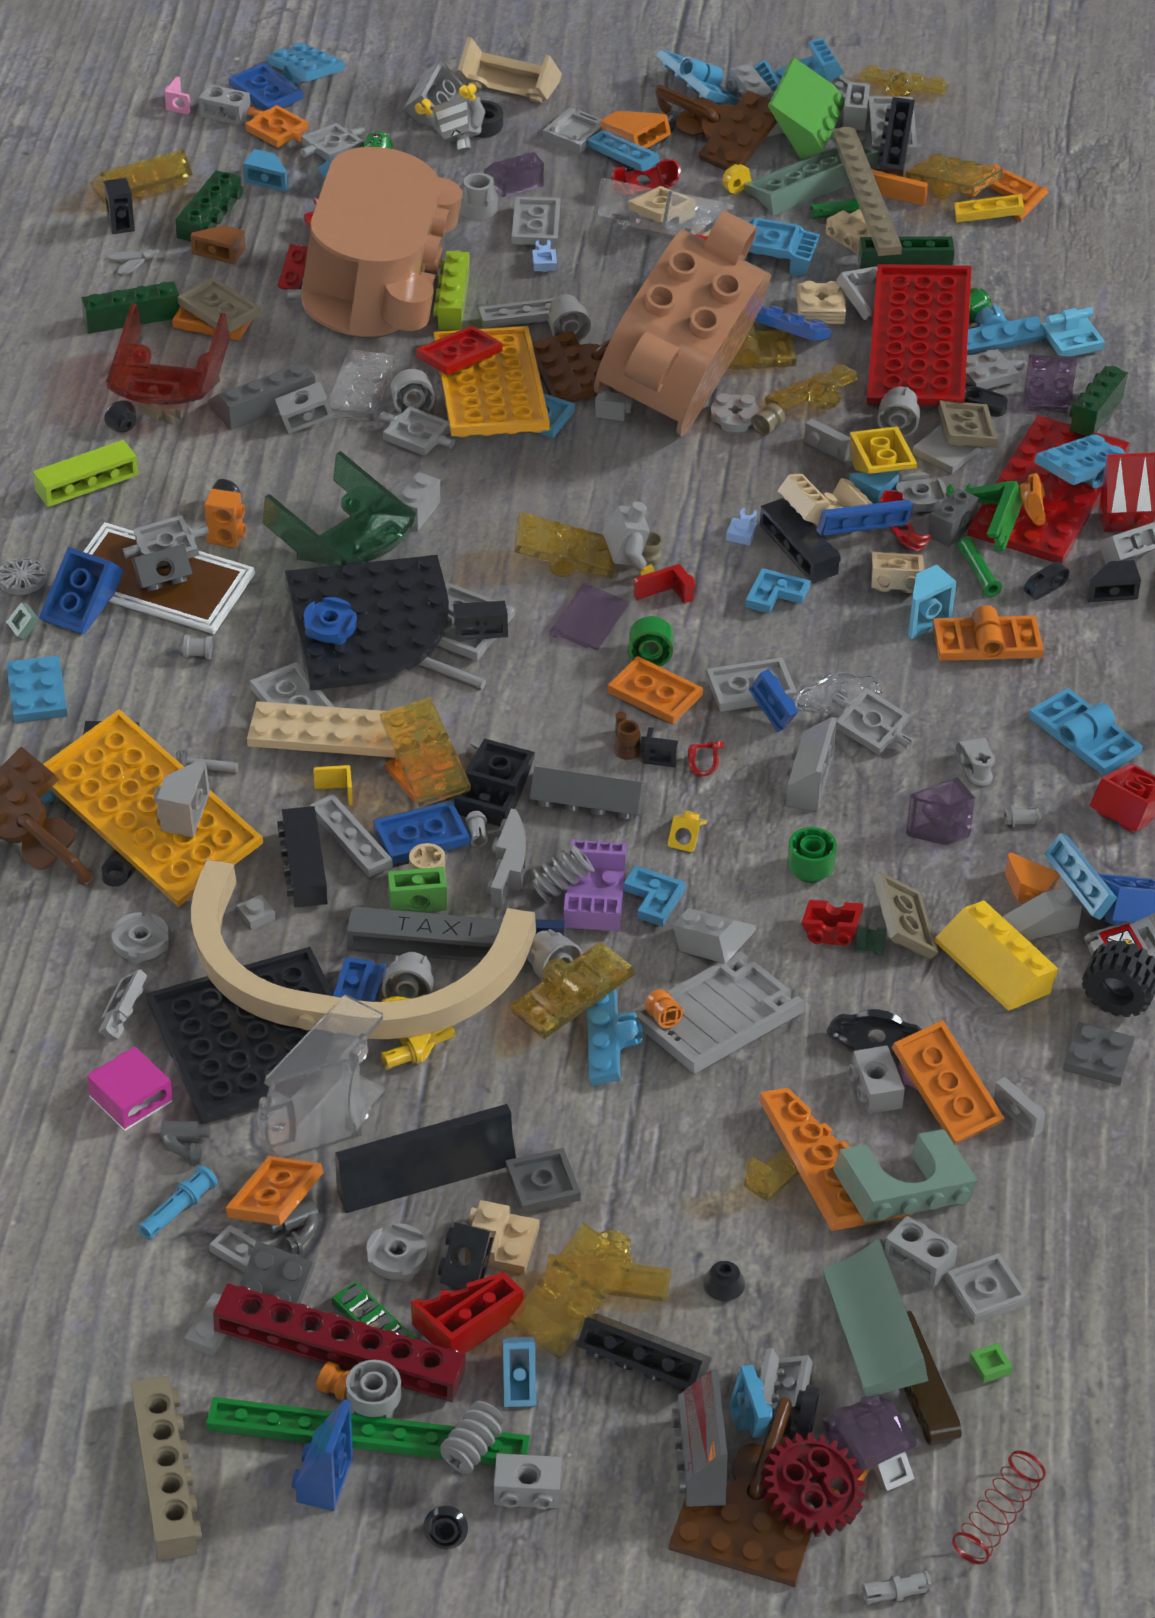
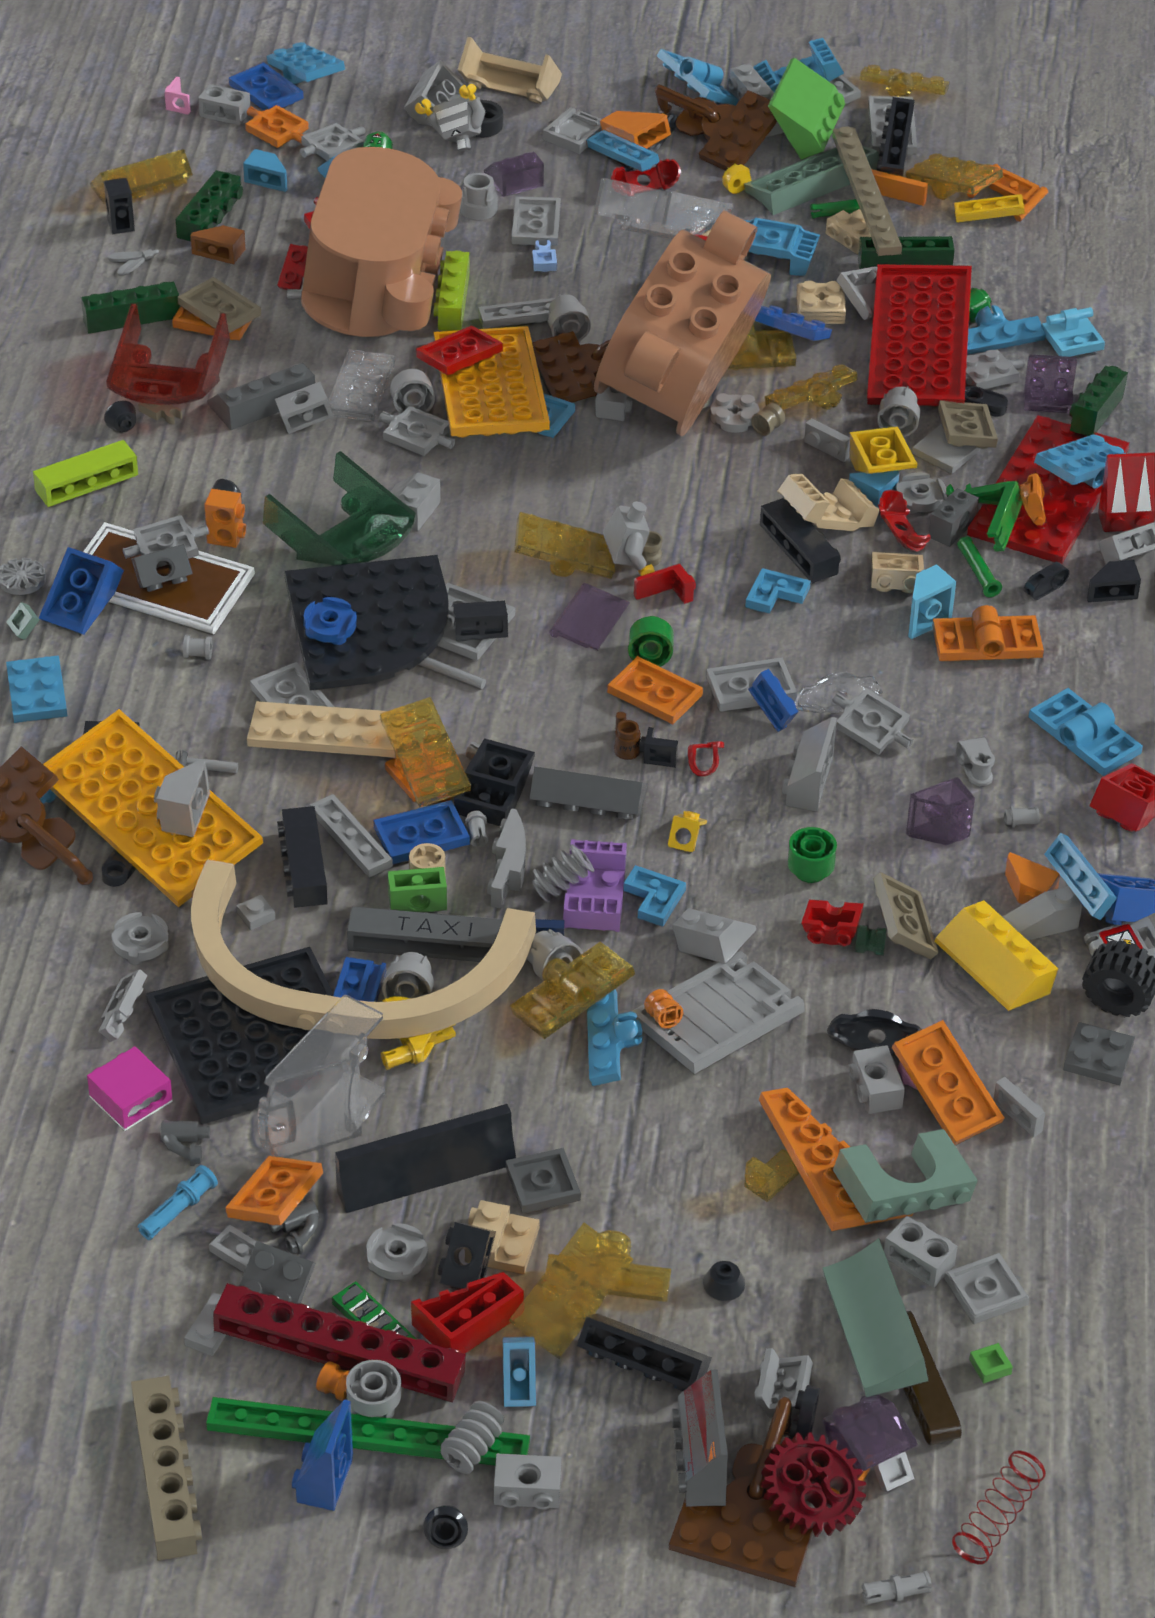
yellow bracket [313,765,353,806] -> none
tan plate [628,186,694,224] -> none
light blue plate [726,508,757,546] -> none
dark azure plate [728,1365,773,1438] -> none
blue tile [817,500,913,536] -> none
light grey brick [843,82,870,131] -> none

